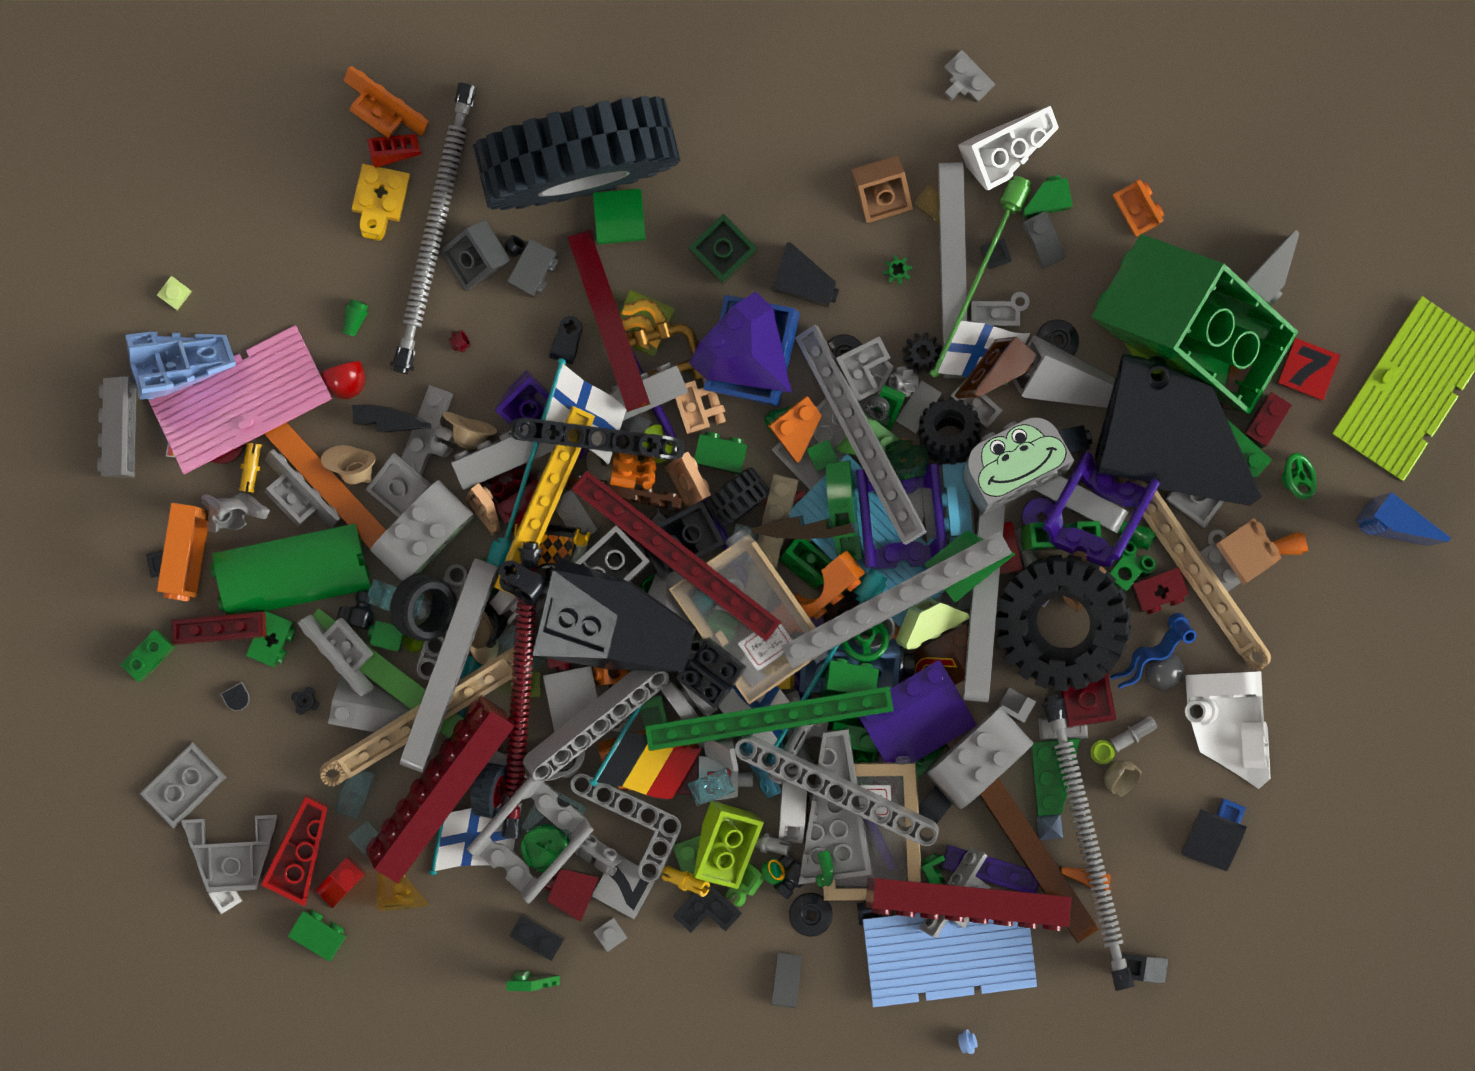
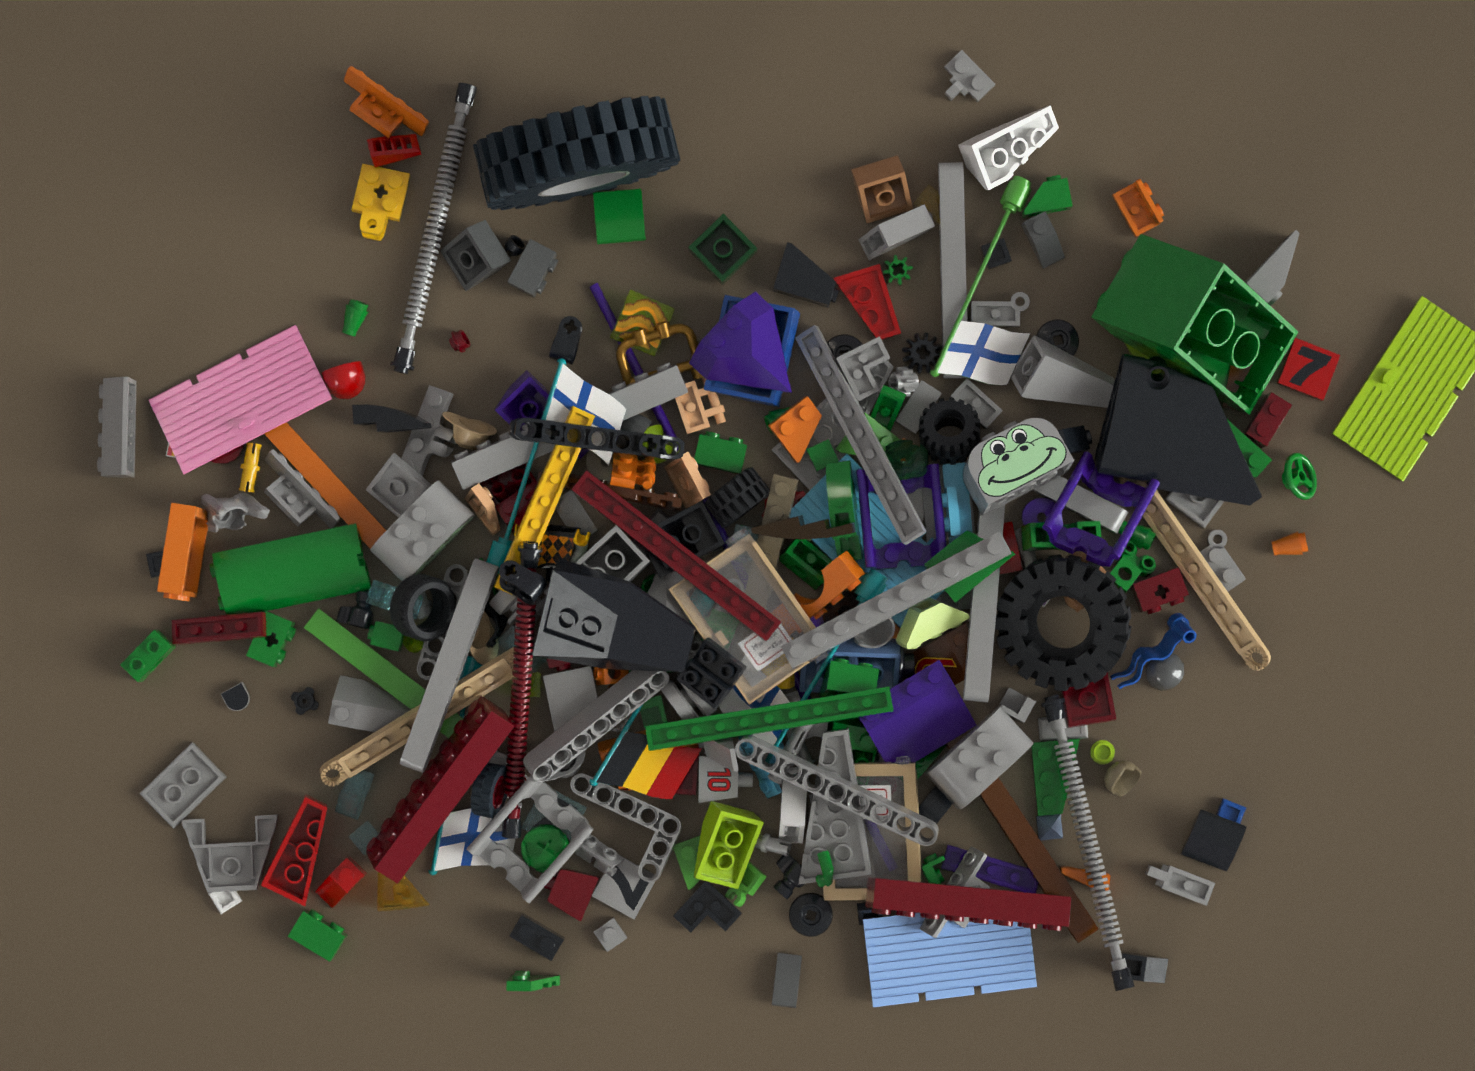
light blue wedge [125,332,236,400] -> none
yellowish green plate [157,276,192,311] -> none
light grey bracket [298,615,374,696] -> none
tan piece [321,445,375,484] -> none
dark red tile [567,230,650,412] -> none
yellow pin [662,866,710,897] -> none
clear light blue slope [688,768,735,806] -> none
green tile [762,859,785,885] -> none
green piece [841,623,889,662] -> none
dark grey bush [866,396,890,421] -> none
reddish brown slope [954,337,1037,399] -> none
light blue plate [958,1030,978,1054] -> none
light grey axle [1109,716,1157,753] -> none
white panel [1185,671,1271,789] -> none
medium nougat slope [1216,518,1281,585] -> none
blue slope [1355,492,1451,546] -> none
none -> red wing [833,264,901,340]
none -> light grey slope [858,204,935,261]
none -> light grey hinge [1145,864,1215,906]

